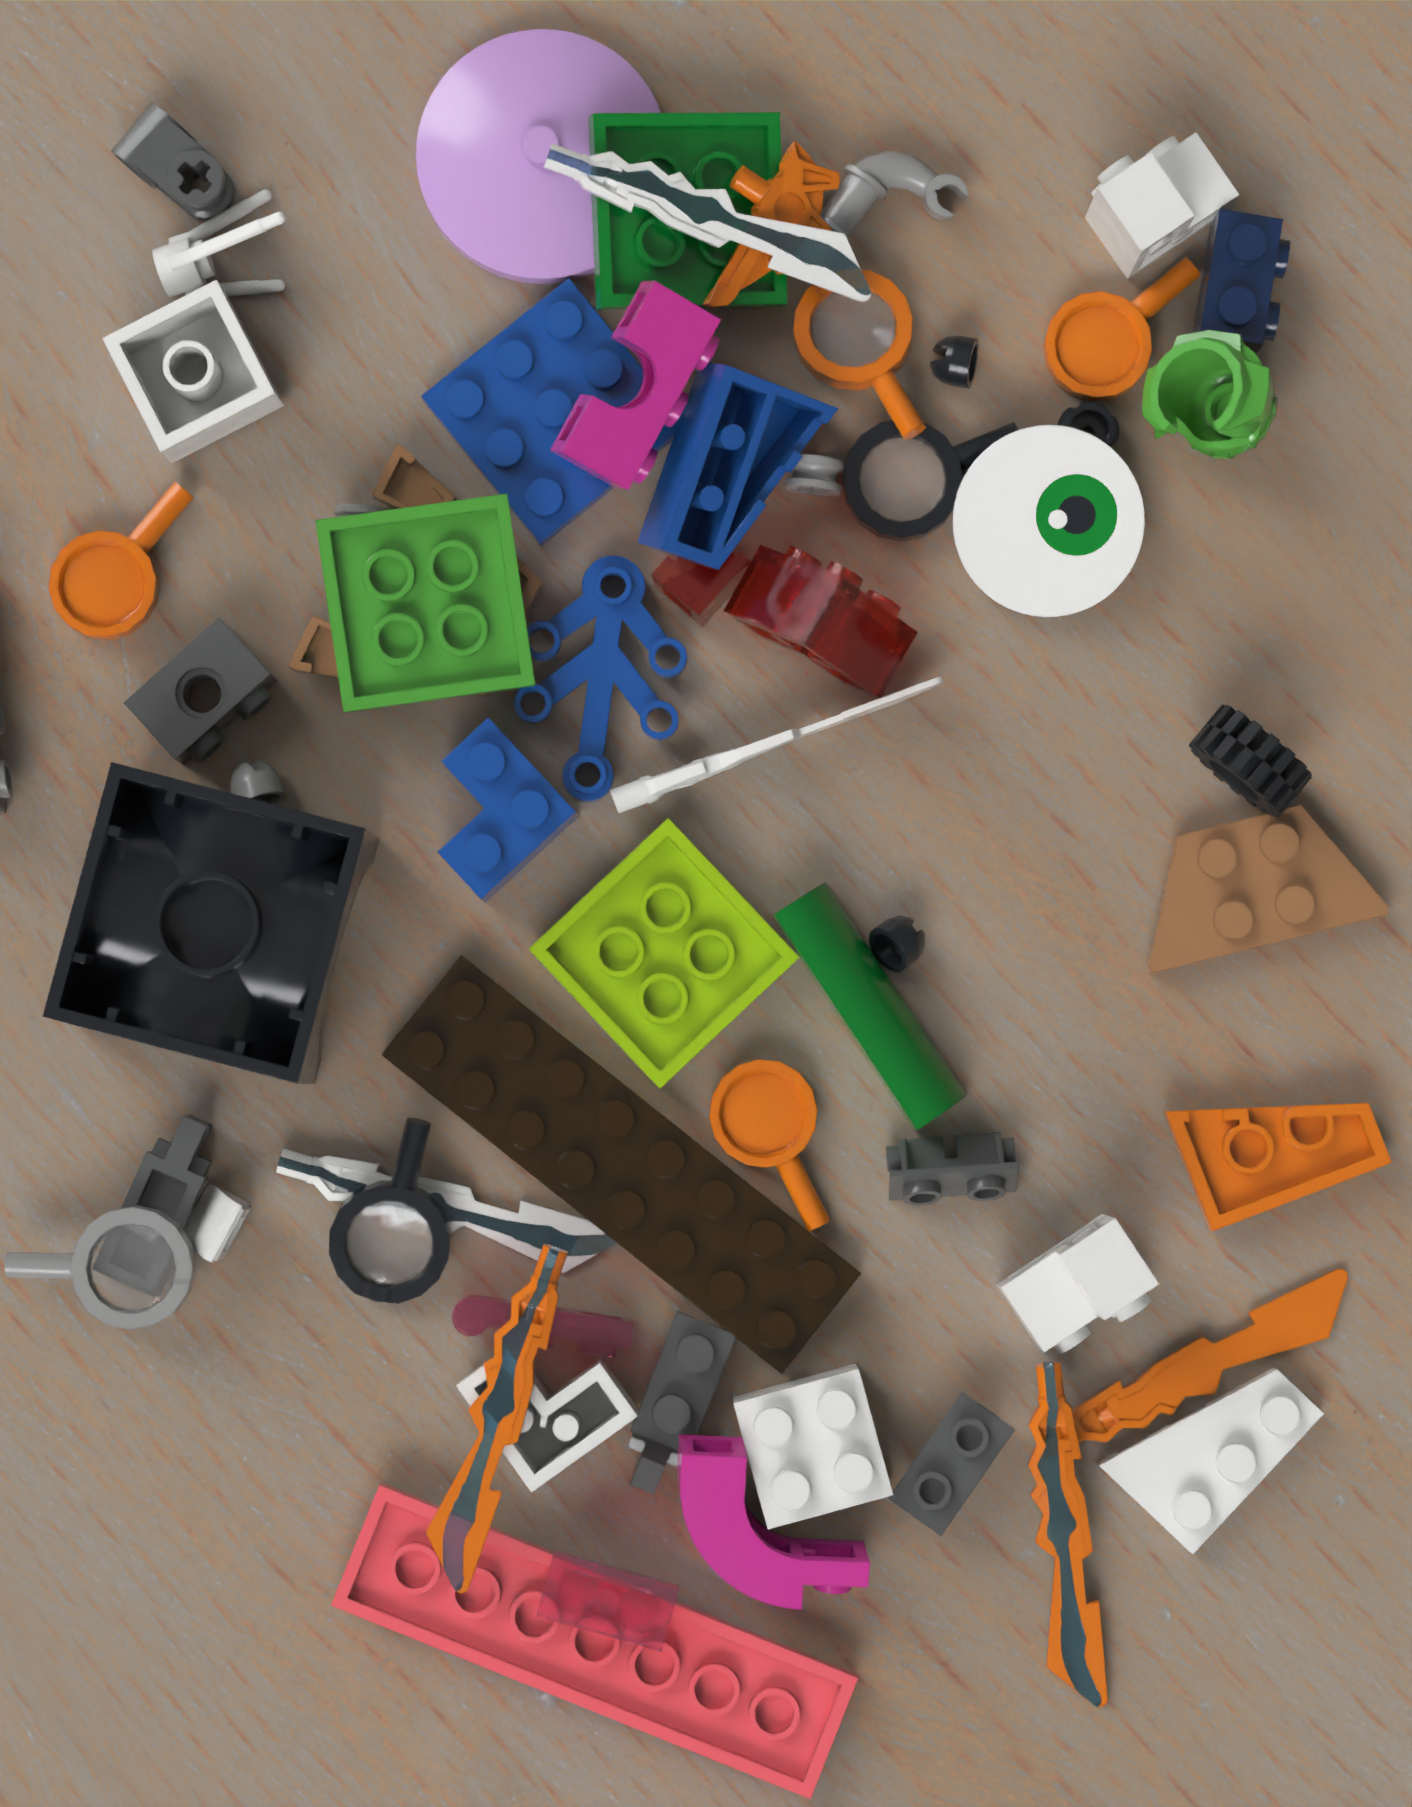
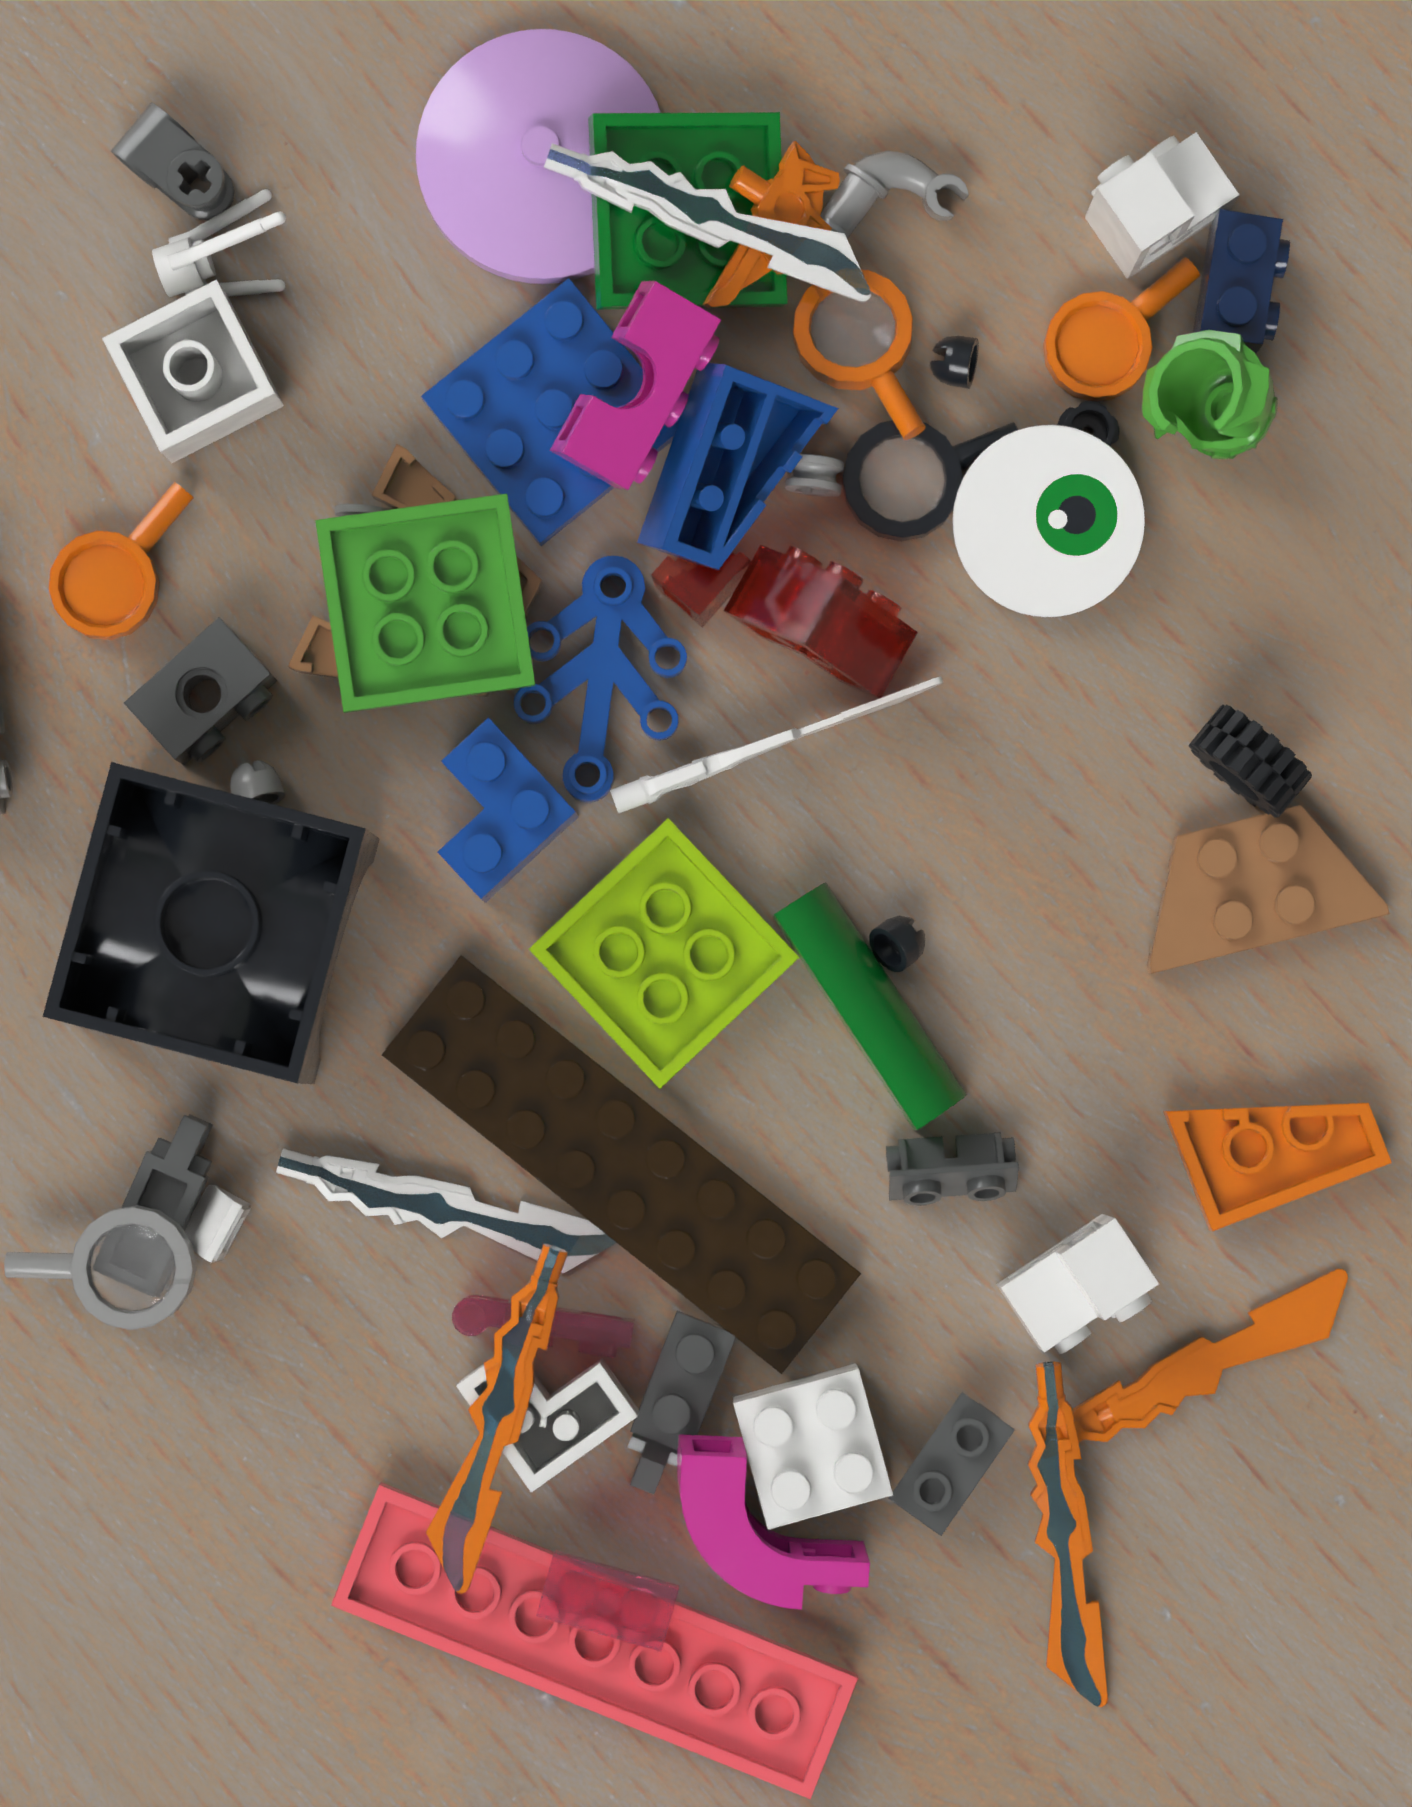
piece [329,1117,451,1304] -> none
orange piece [709,1059,831,1231] -> none
white wing [1097,1367,1324,1554] -> none

